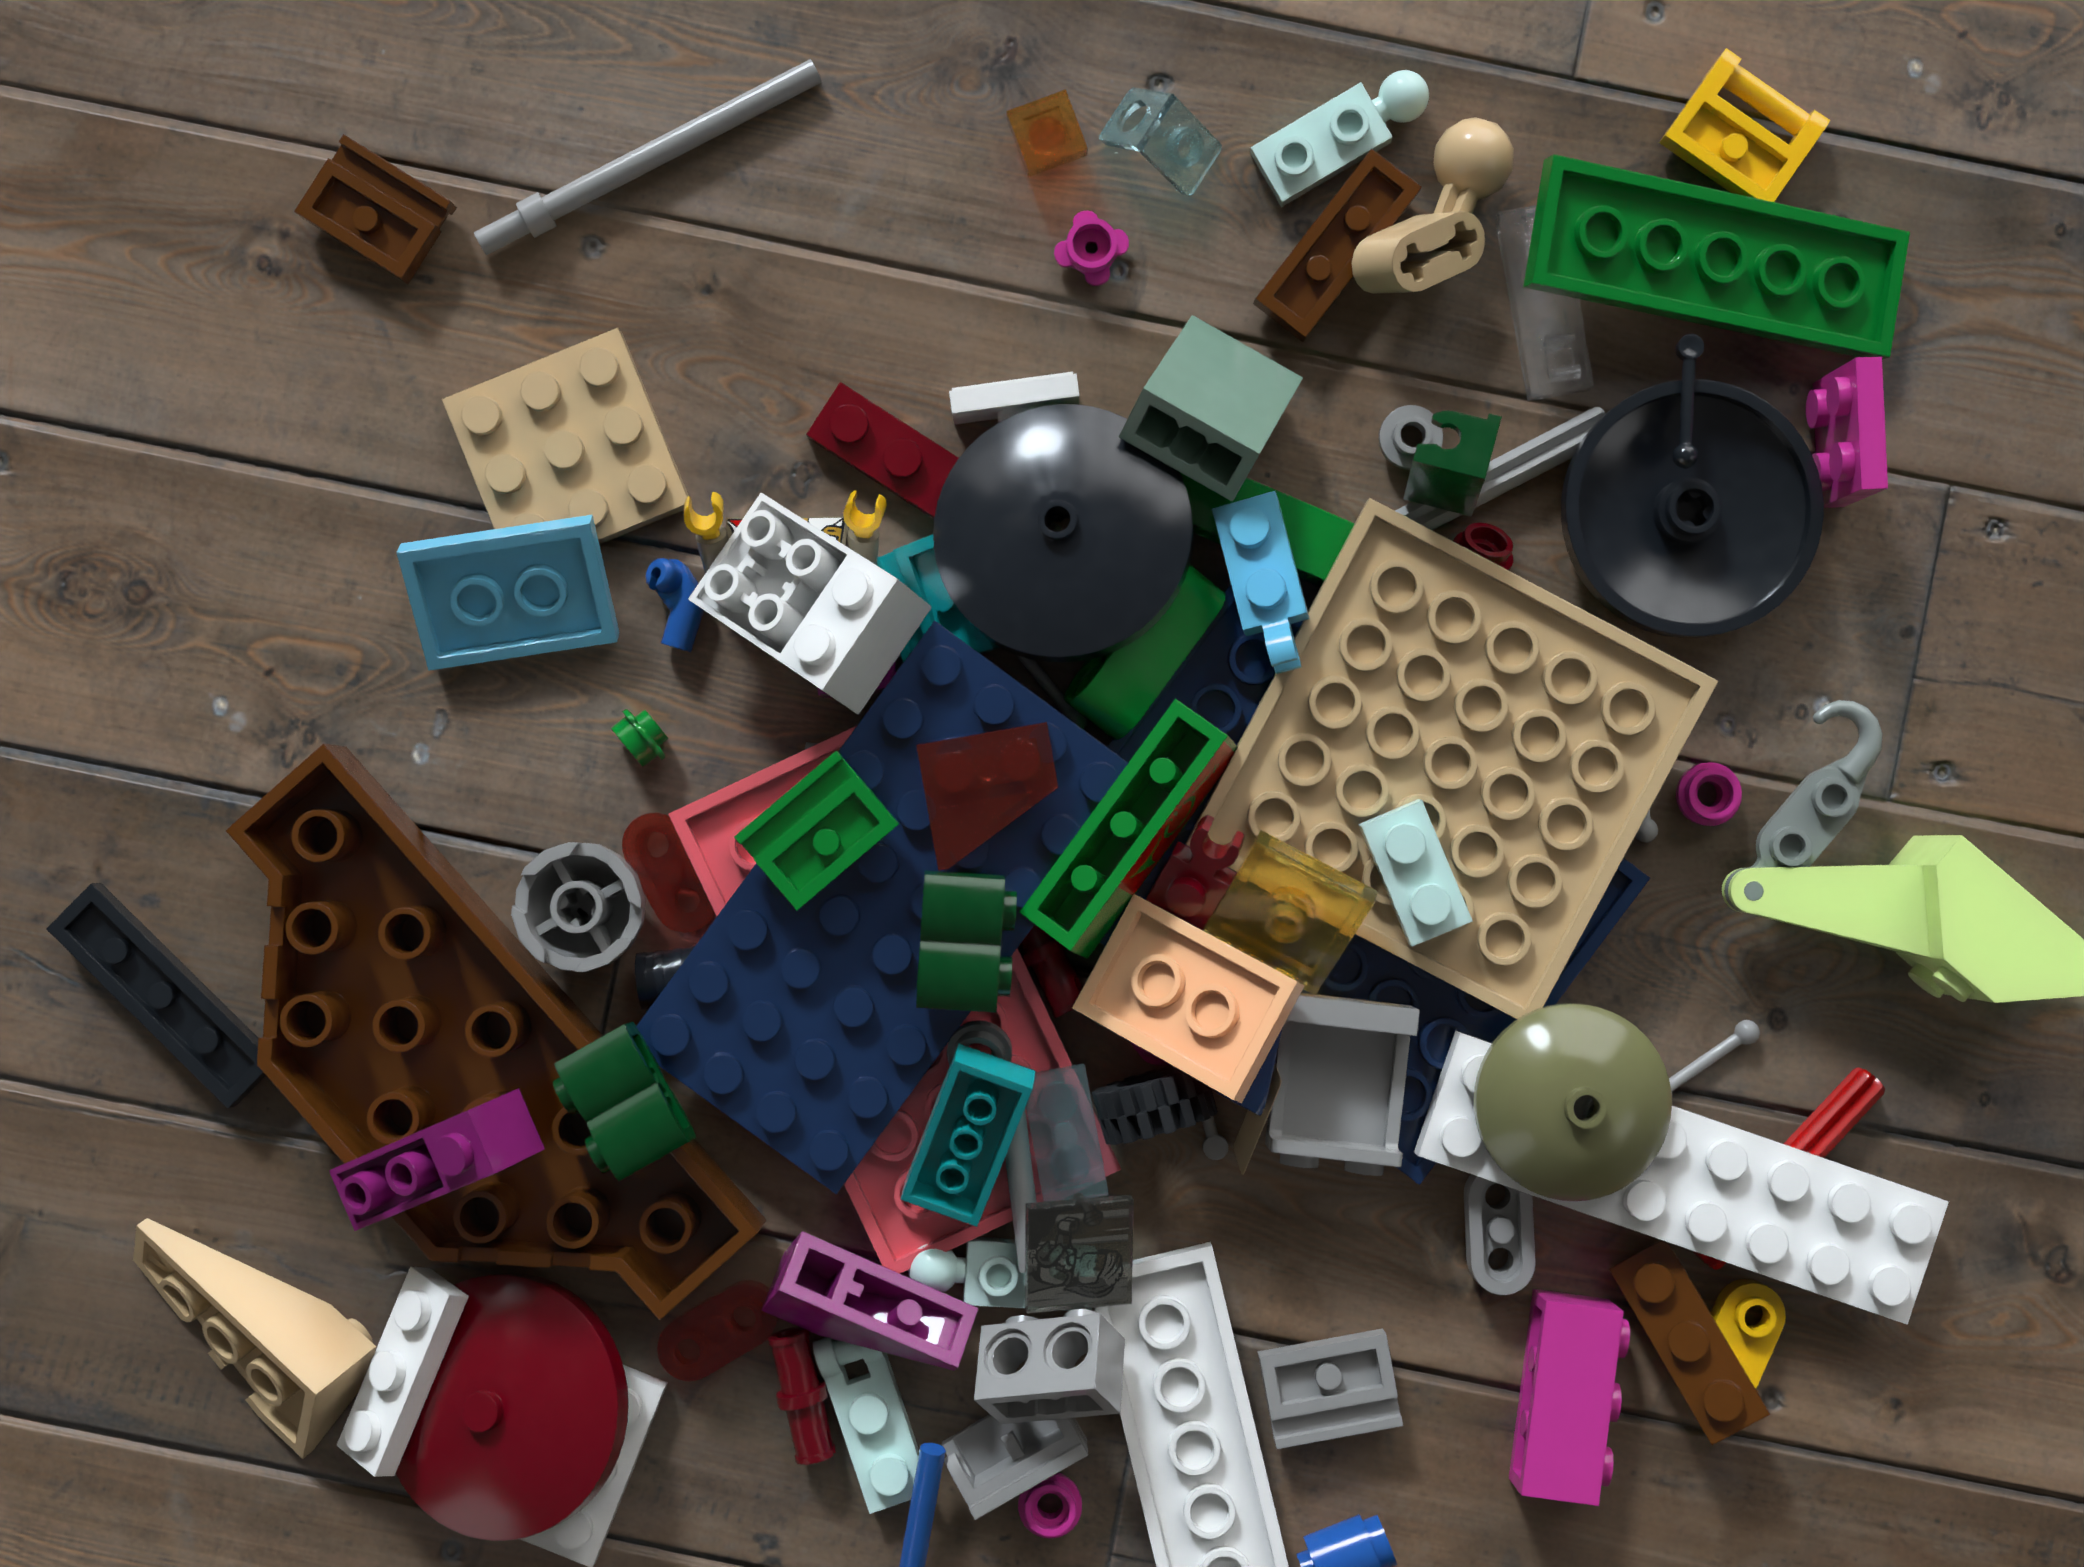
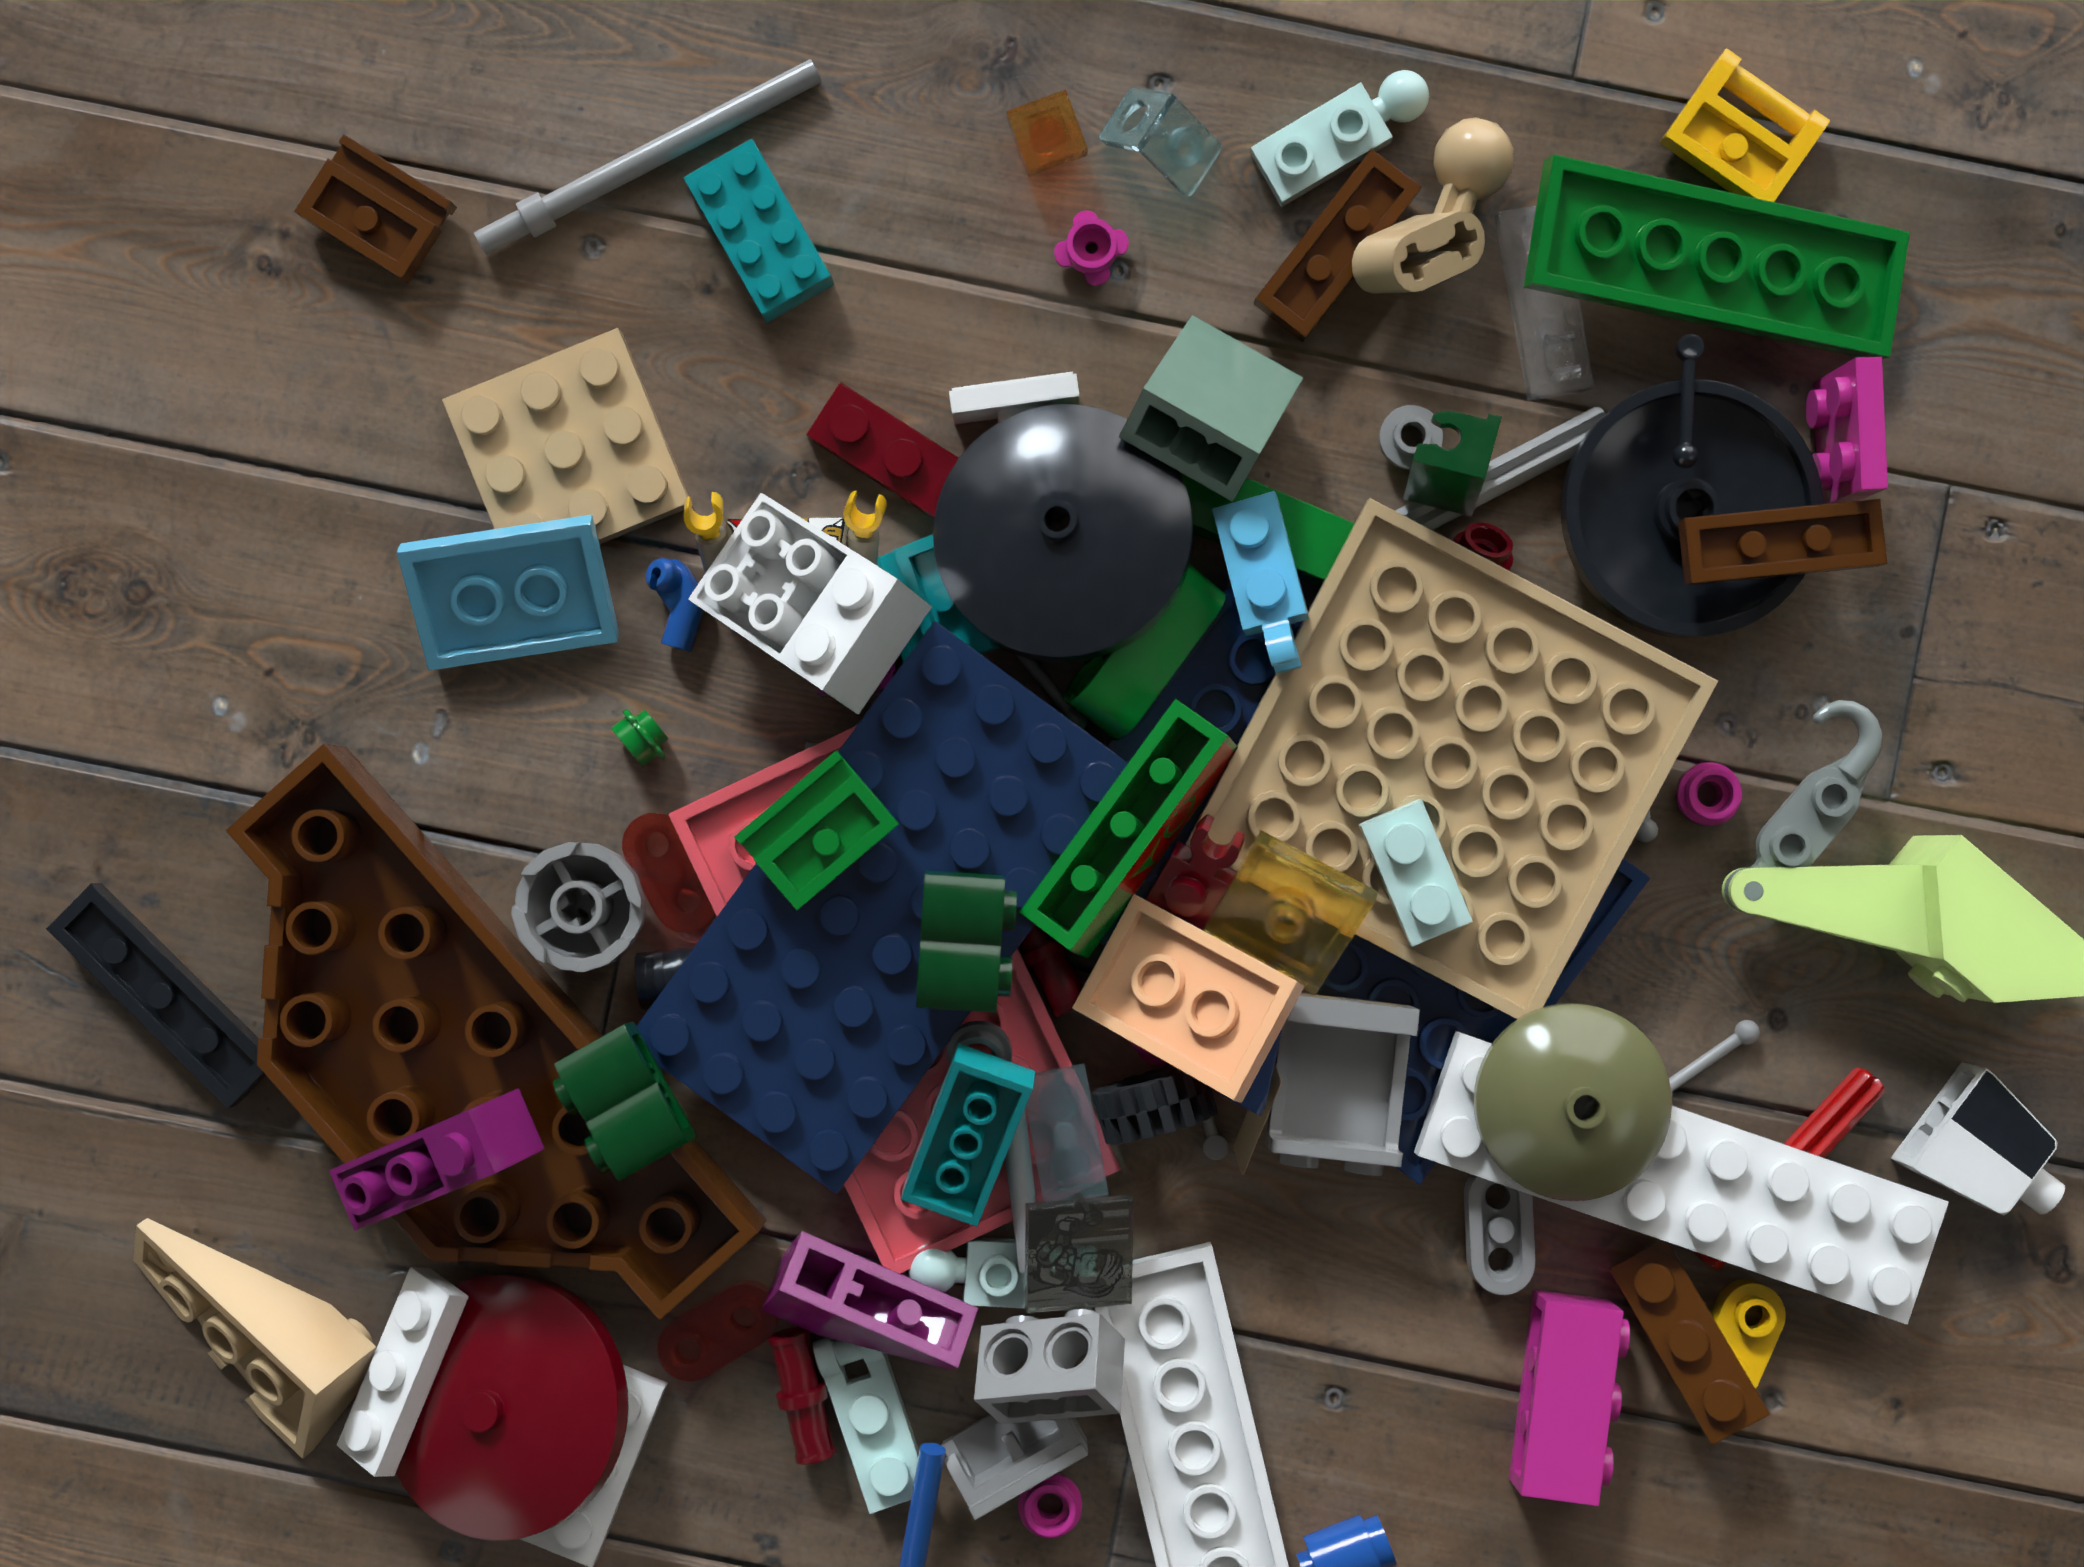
clear red wing [916,722,1058,871] -> none
light grey plate [1257,1328,1403,1449] -> none
none -> teal piece [683,139,835,323]
none -> reddish brown plate [1678,499,1887,586]
none -> white torso [1891,1062,2065,1216]

